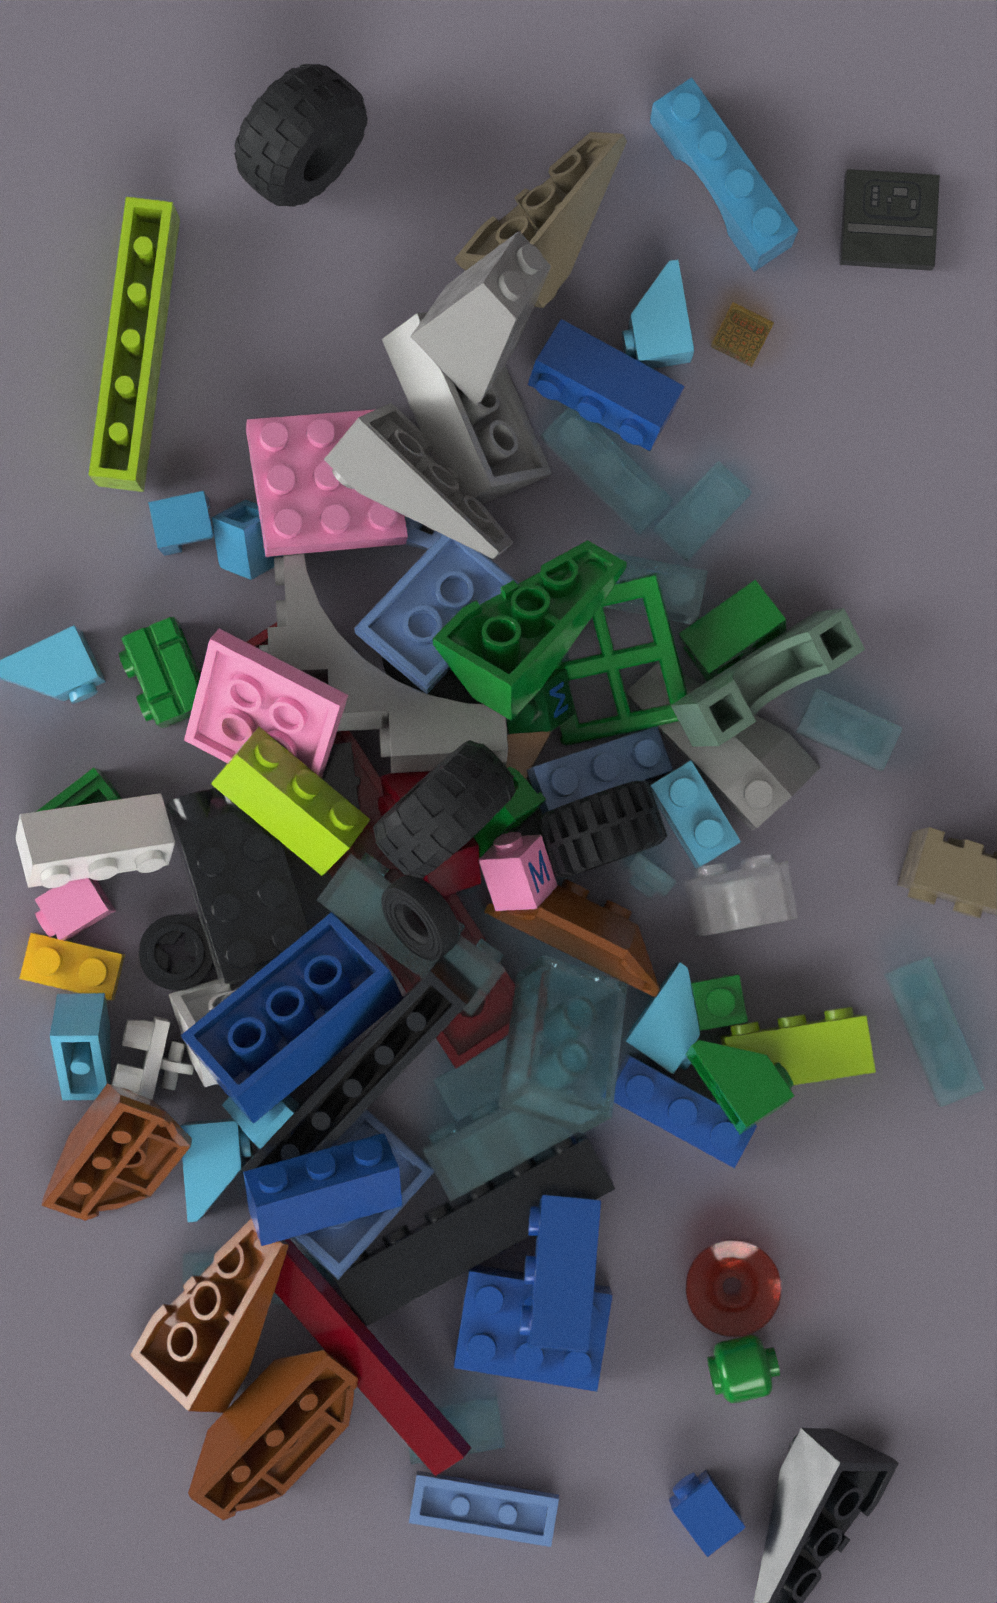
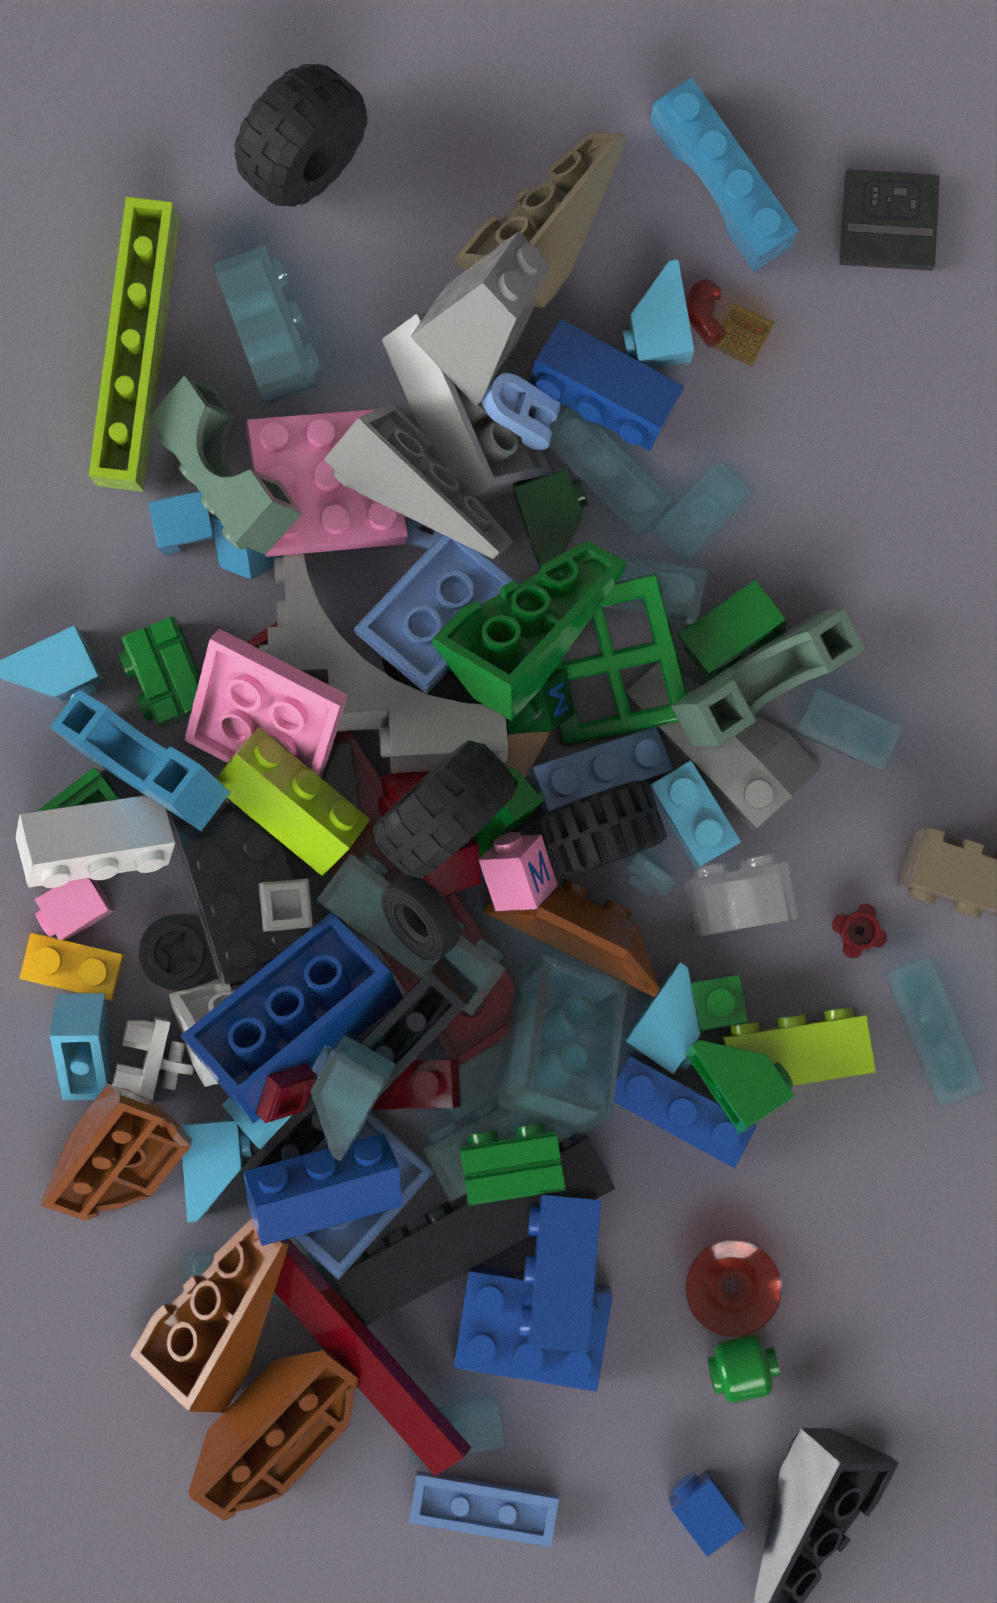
none -> dark azure arch [50,689,230,831]
none -> sand green arch [149,375,302,555]
none -> clear light blue brick [212,245,321,405]
none -> dark red tile [256,1063,316,1123]
none -> light grey tile [259,879,313,932]
none -> clear light blue slope [310,1035,396,1161]
none -> dark red plate [367,1058,461,1110]
none -> green brick [460,1122,566,1206]
none -> light blue plate [482,373,561,450]
none -> dark green slope [513,469,588,570]
none -> clear red arm [686,279,726,347]
none -> dark red plate [832,904,887,958]

